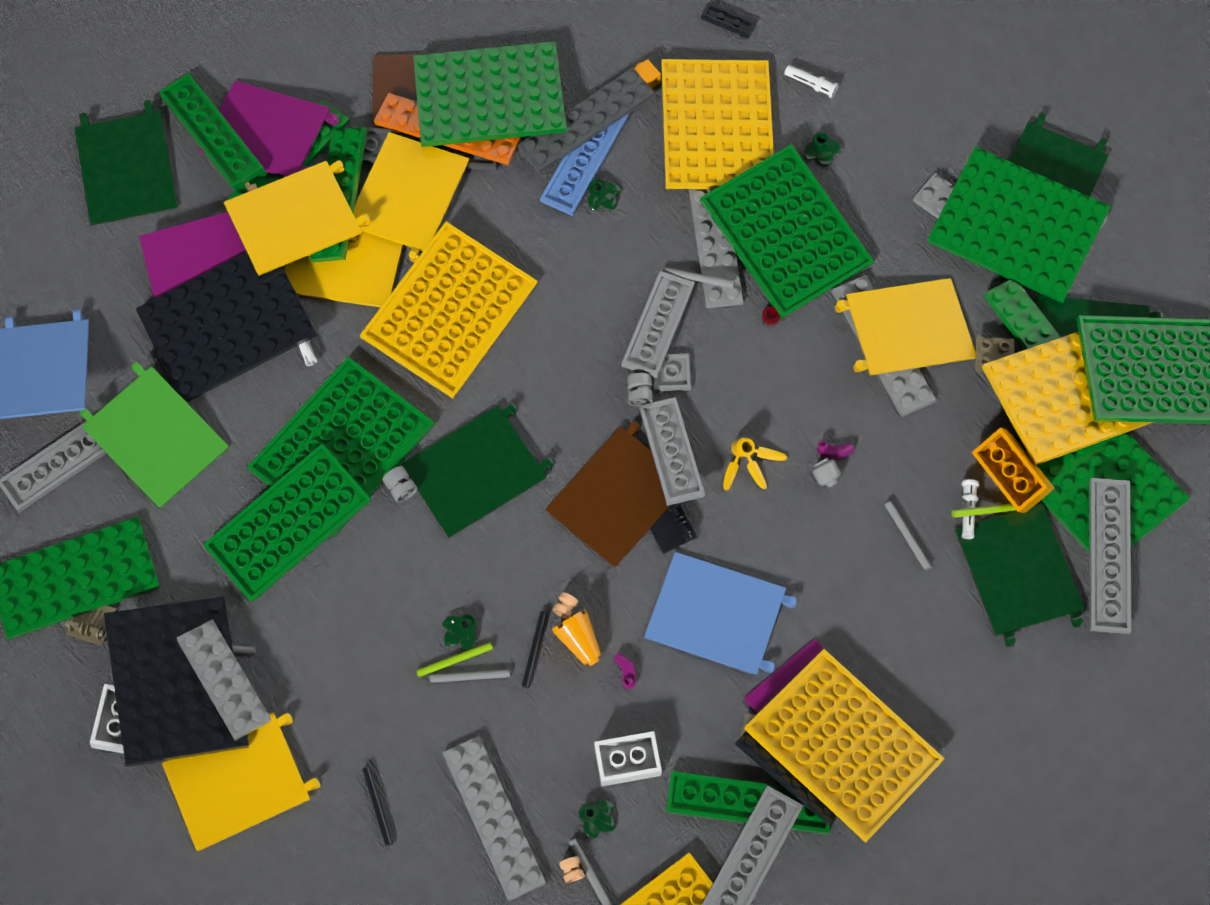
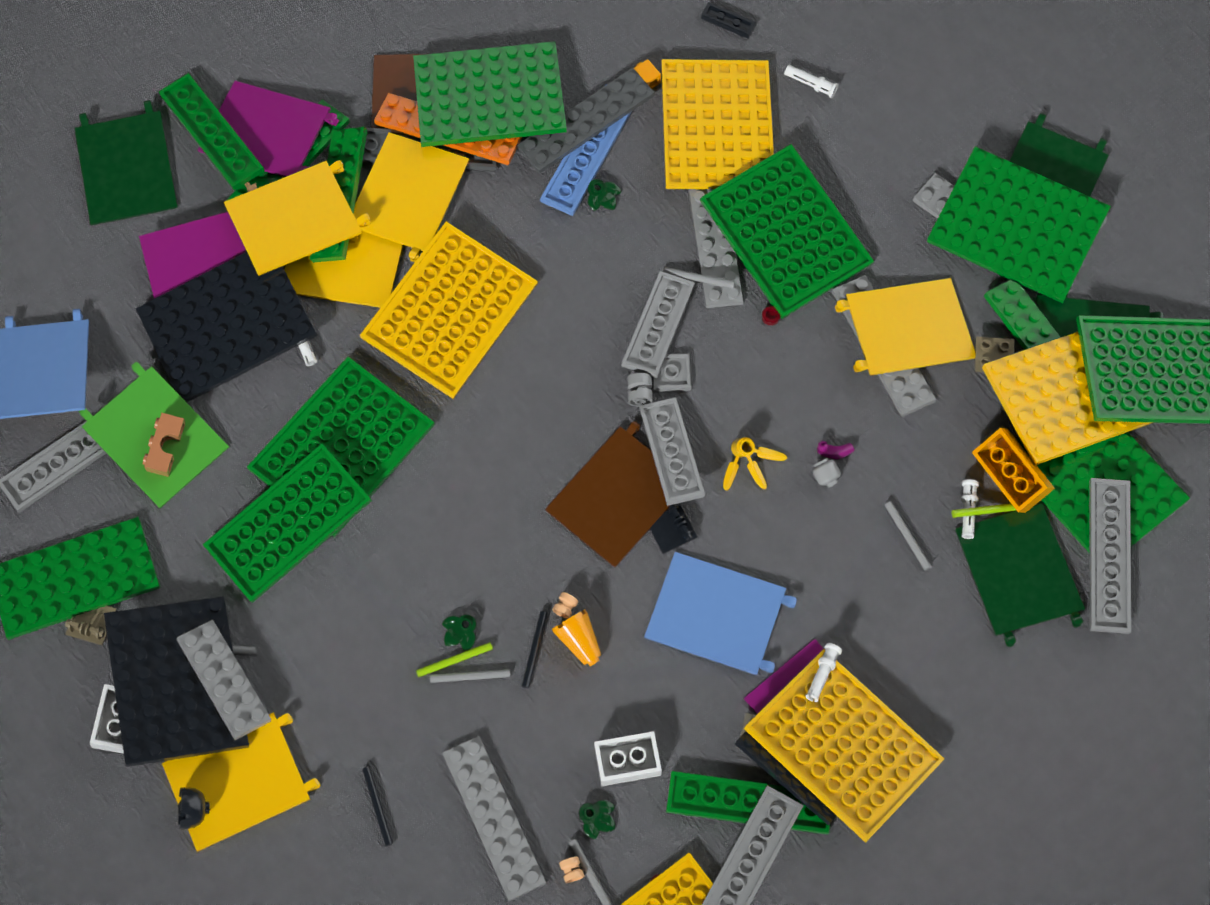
light grey wheel [382,466,418,503] -> none
dark green flag [401,403,554,538] -> none
magenta arm [613,652,636,689] -> none
dark green plate [805,132,841,166] -> none
none -> nougat arch [143,412,186,477]
none -> black cylinder [178,787,210,829]
none -> white pin [806,643,842,702]

